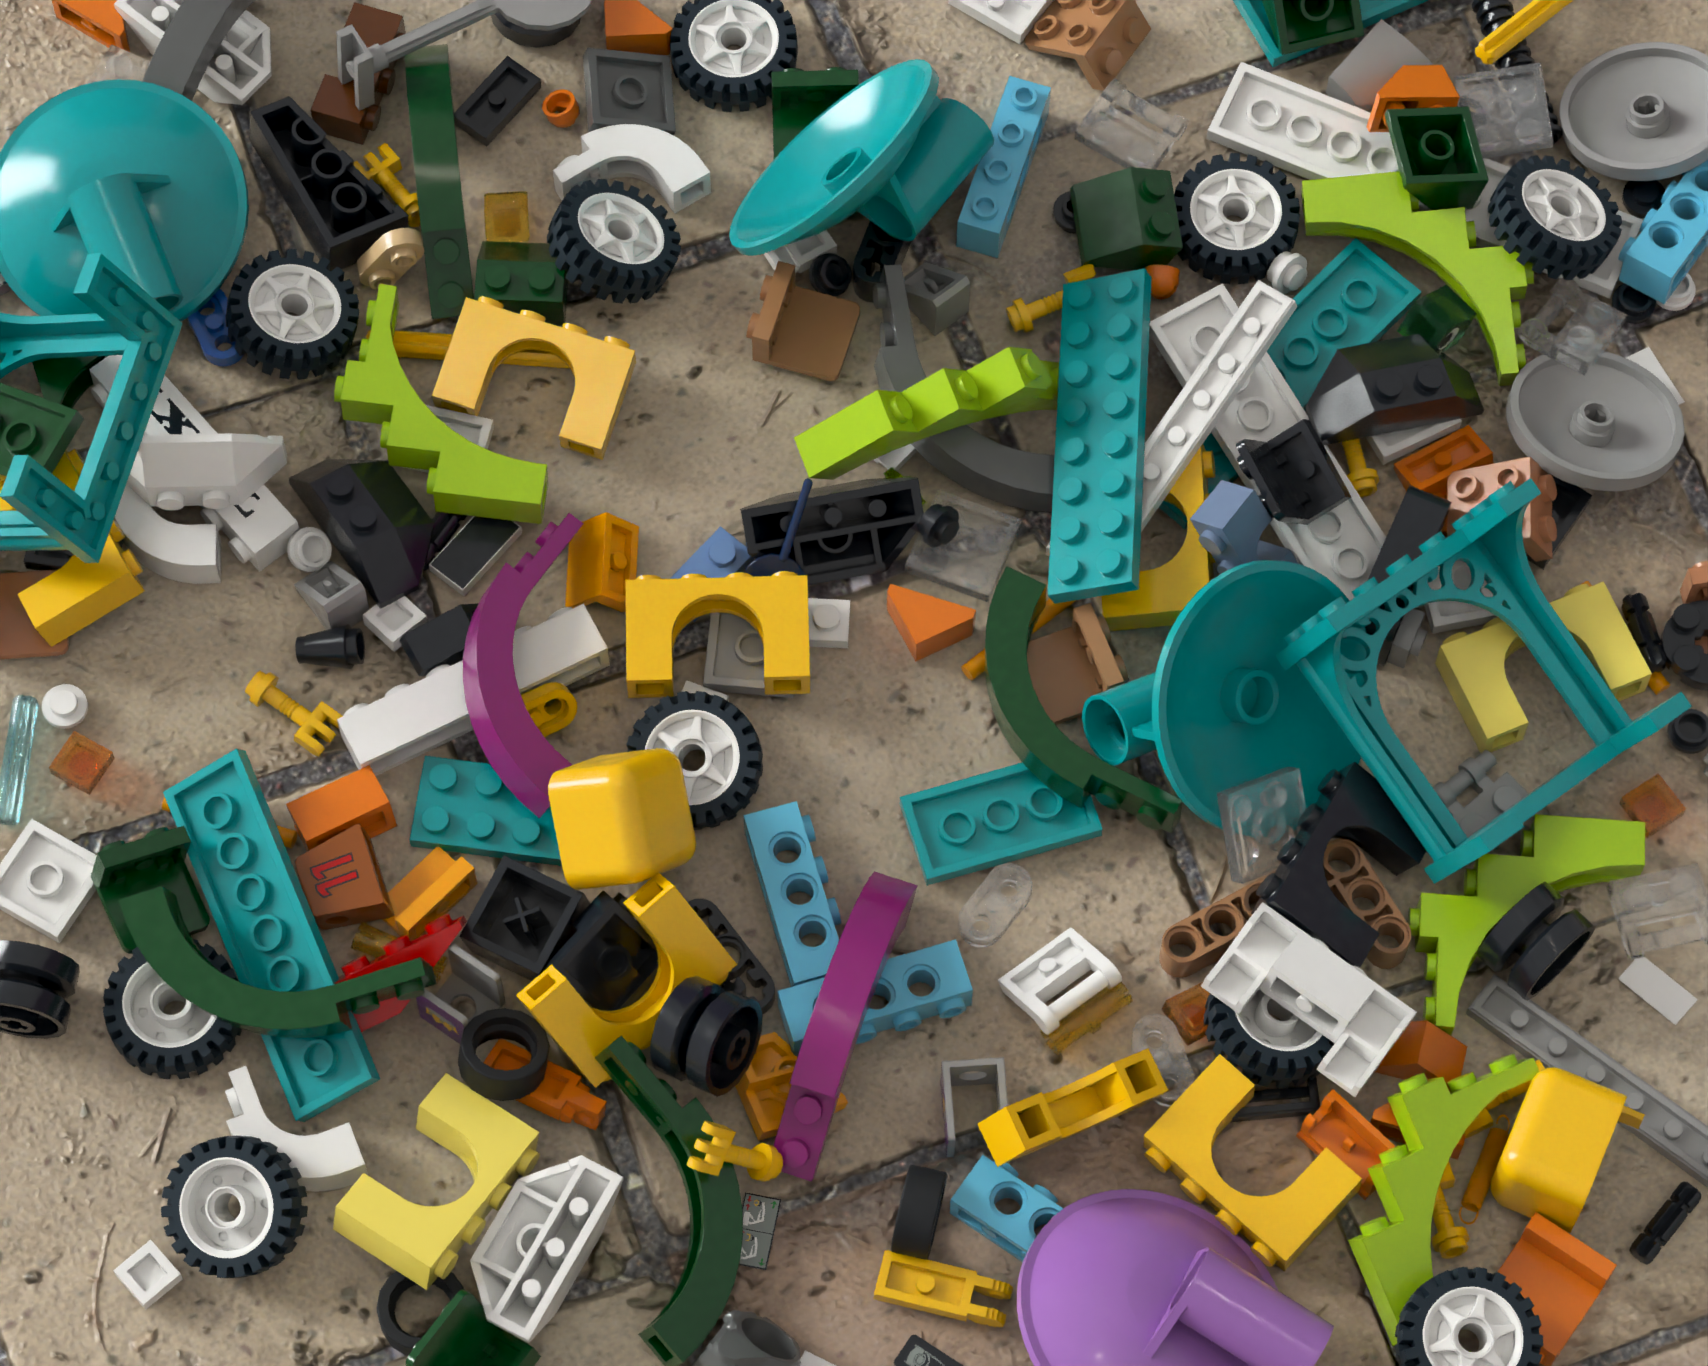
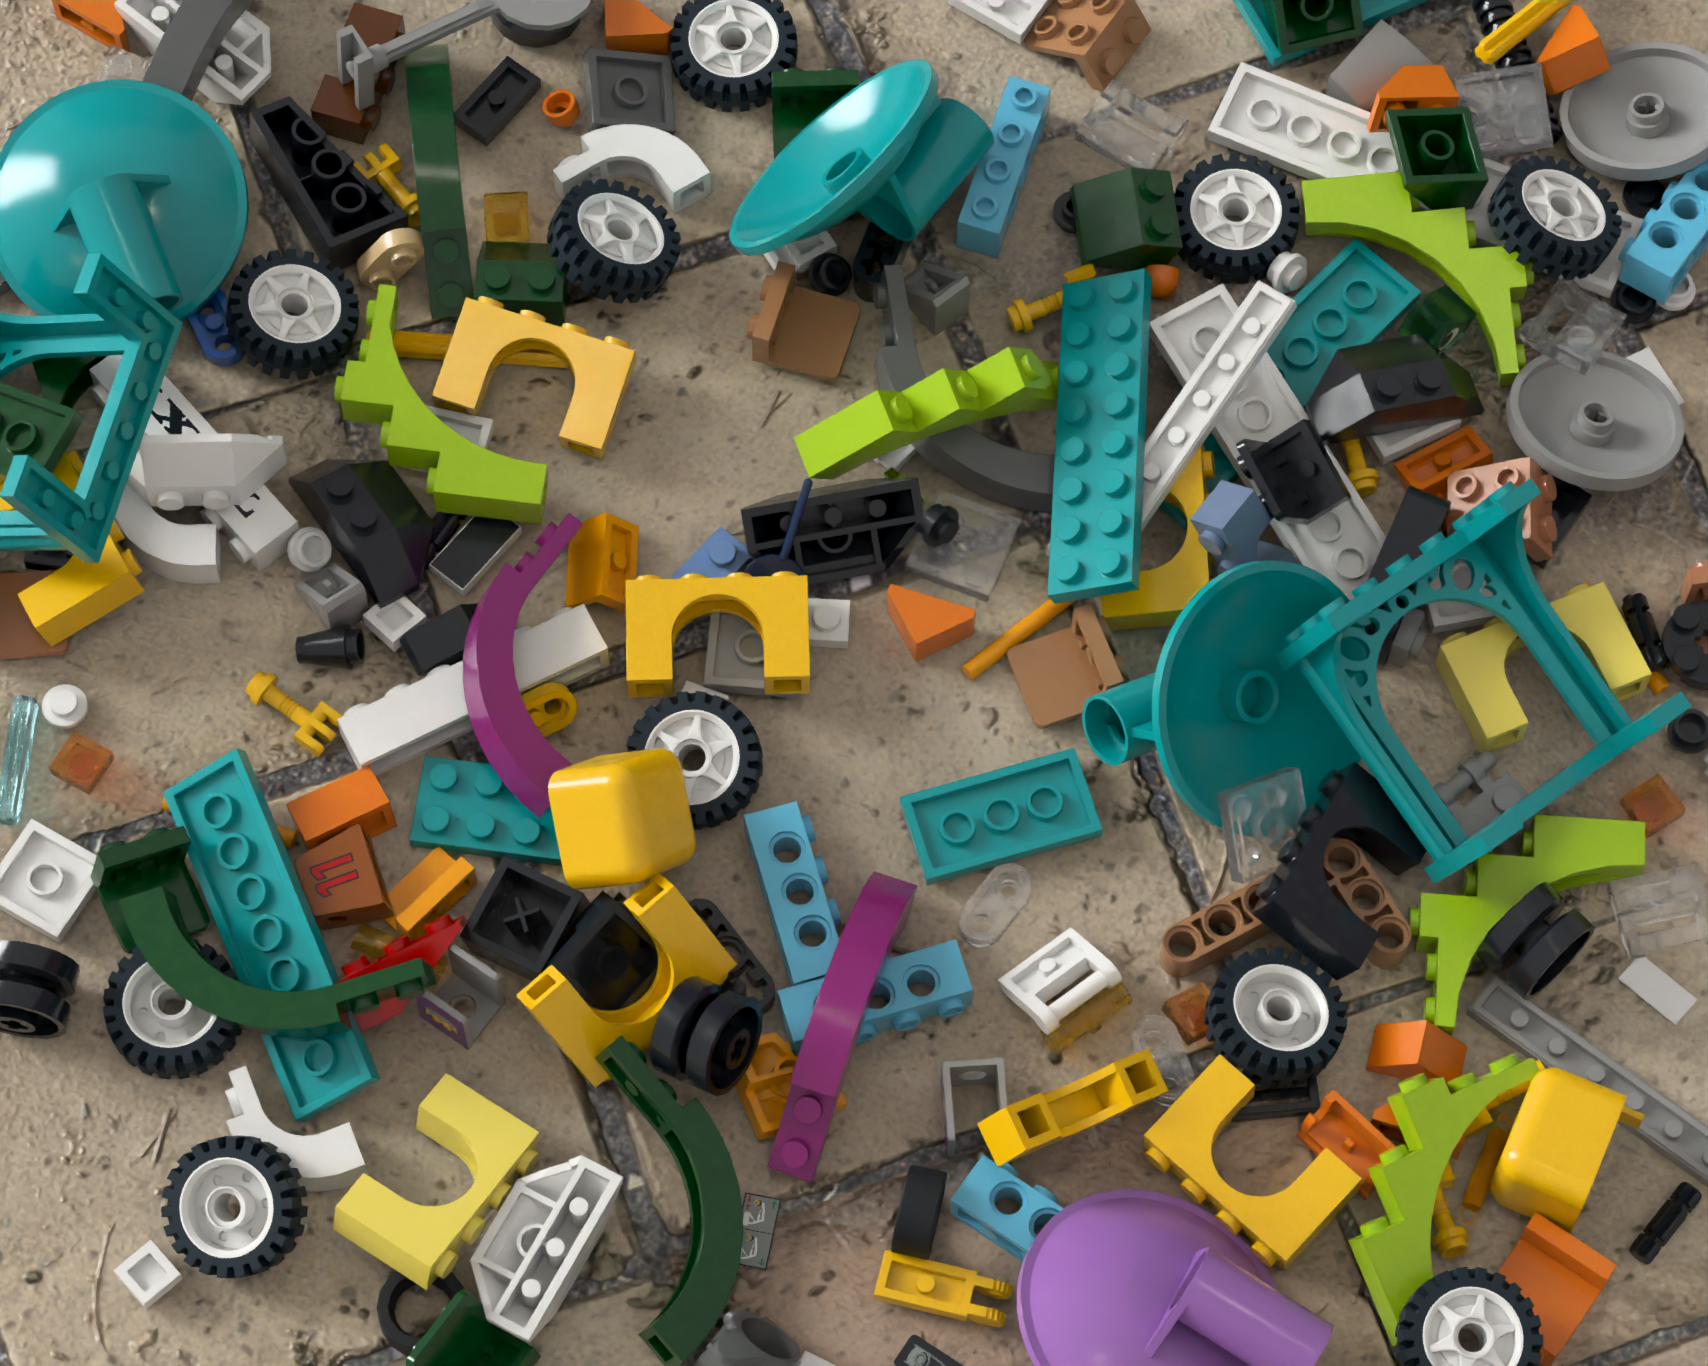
black tyre [458,1008,550,1101] -> none
orange hinge [483,1038,607,1130] -> none
yellow hinge [686,1120,783,1182] -> none
dark green arch [985,566,1182,833] -> none
white bracket [1201,902,1417,1097] -> none
none -> orange slope [1536,5,1611,95]

